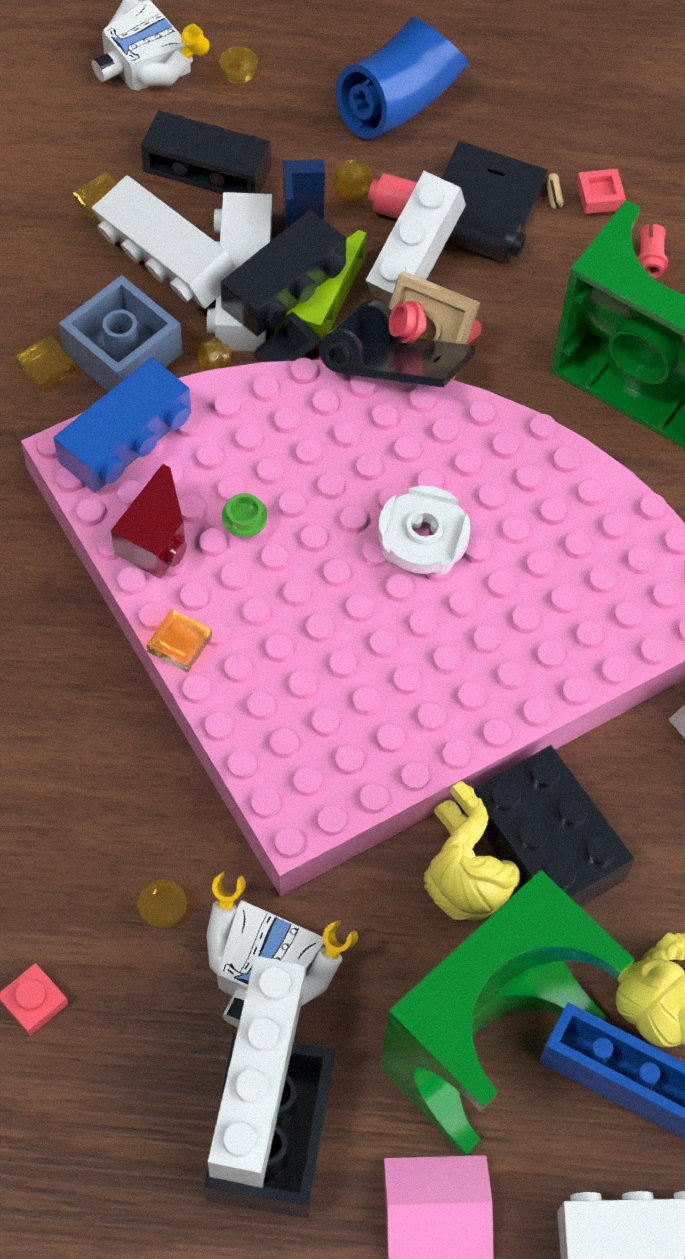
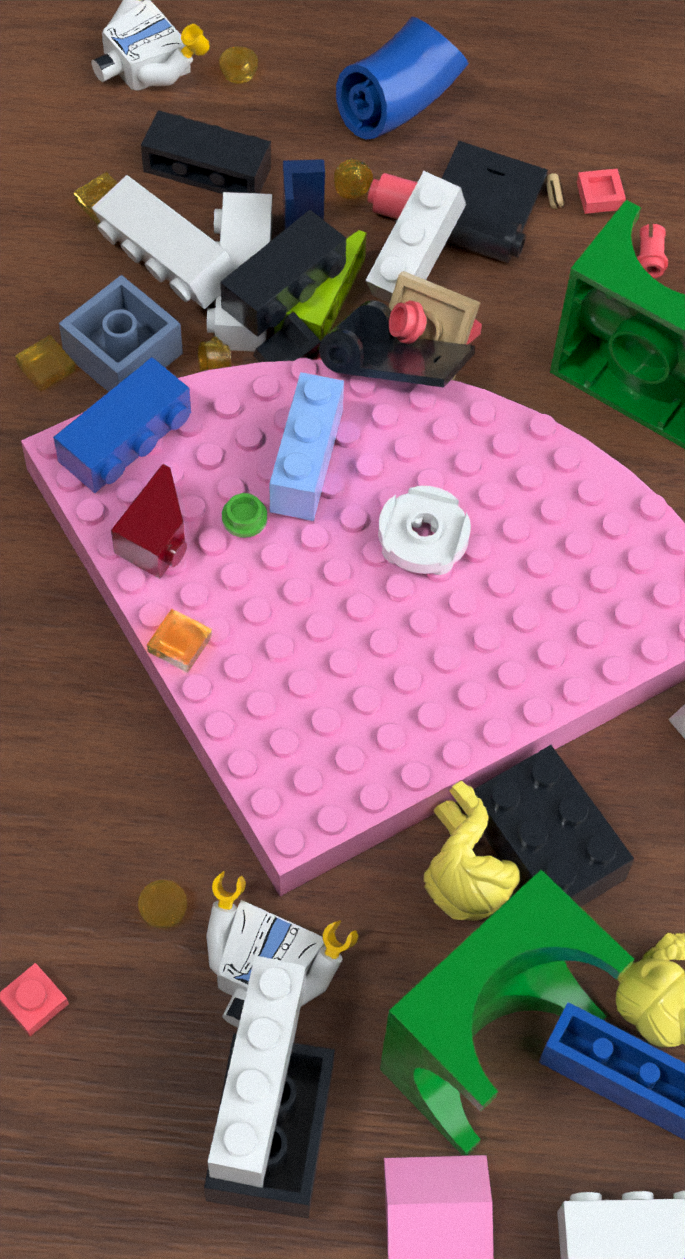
none -> light blue brick [269,372,344,521]

